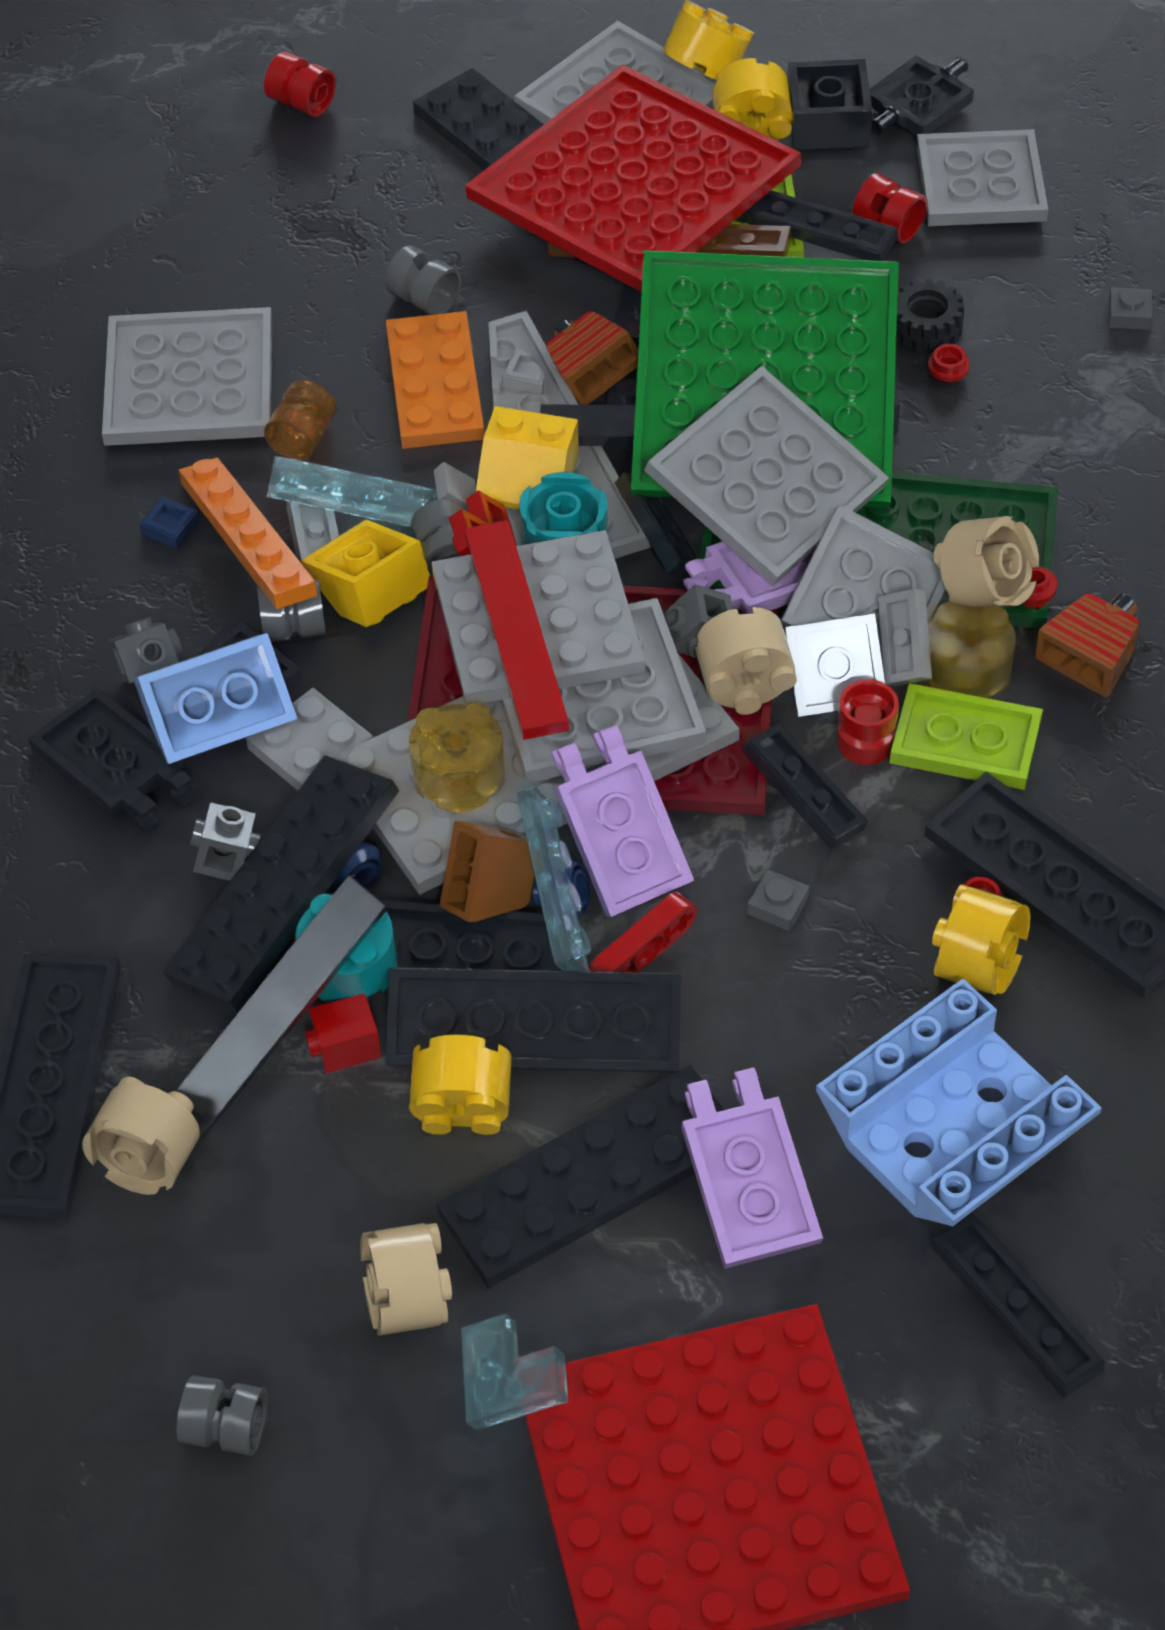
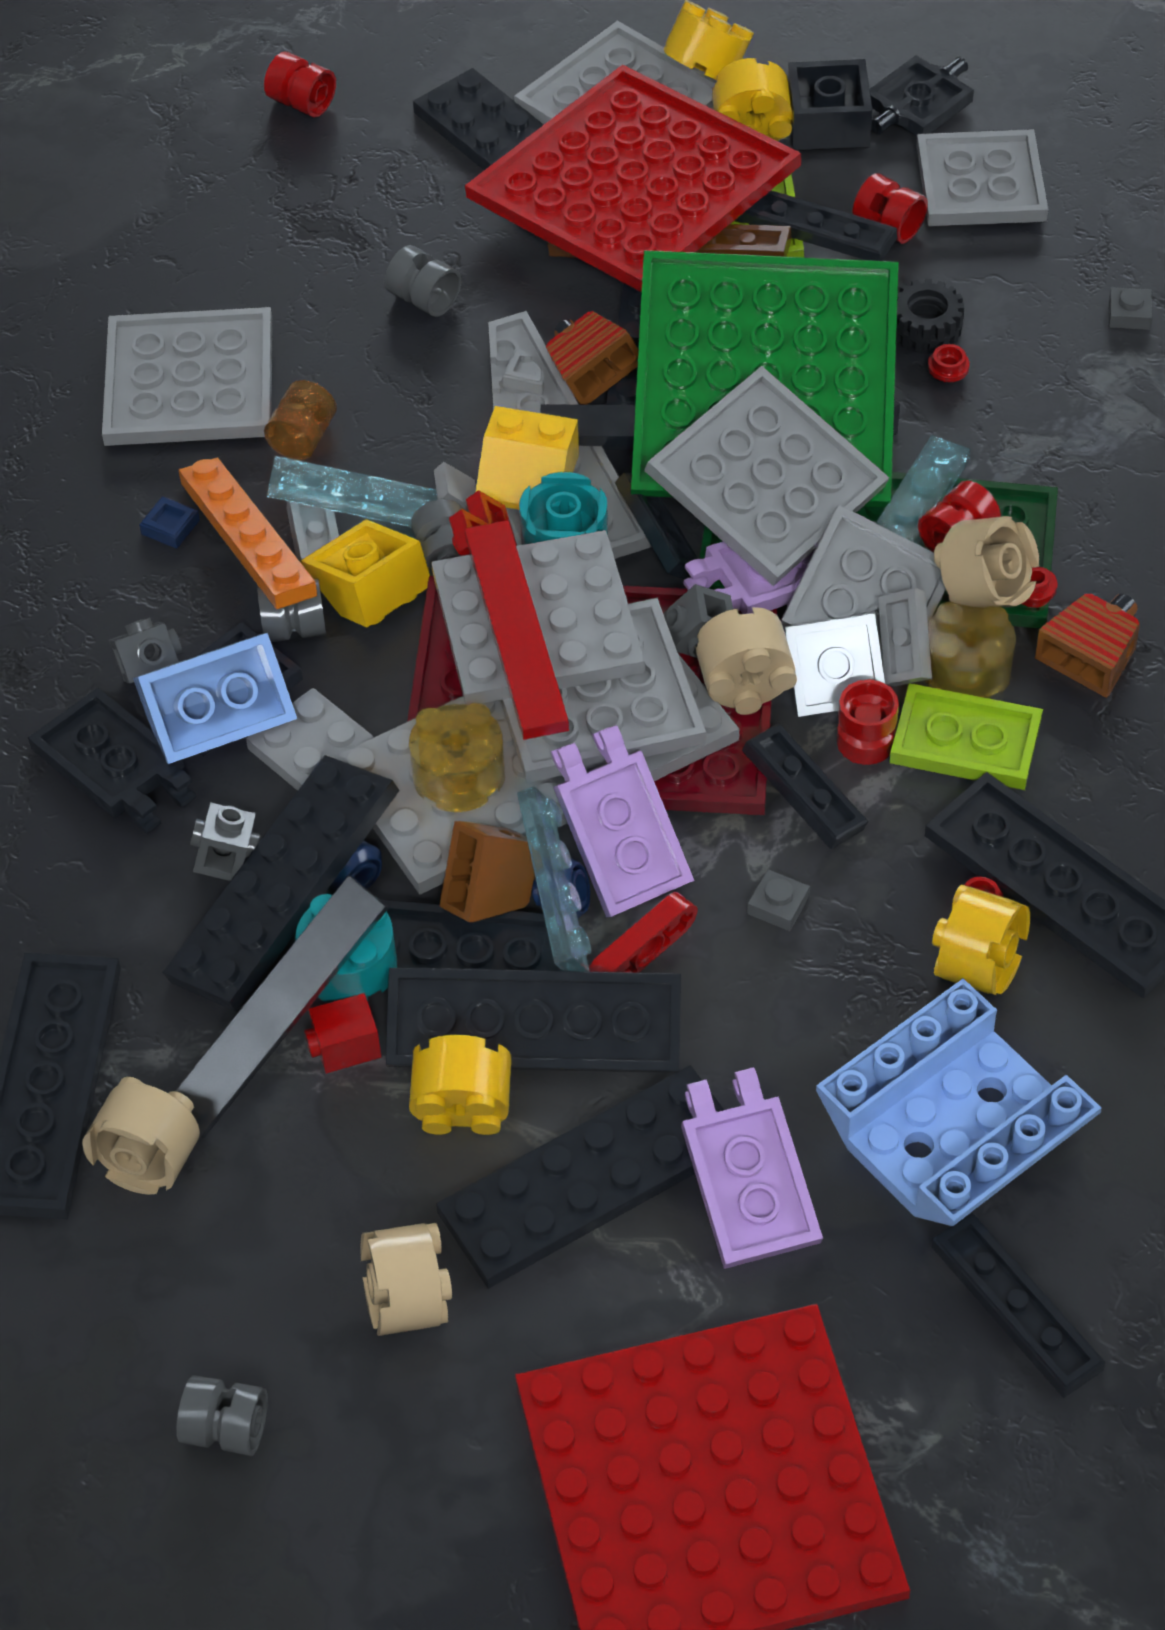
orange plate [386,311,485,449] -> none
clear light blue plate [461,1313,568,1430] -> none
none -> clear light blue plate [876,435,971,544]
none -> red wheel [918,480,1001,553]

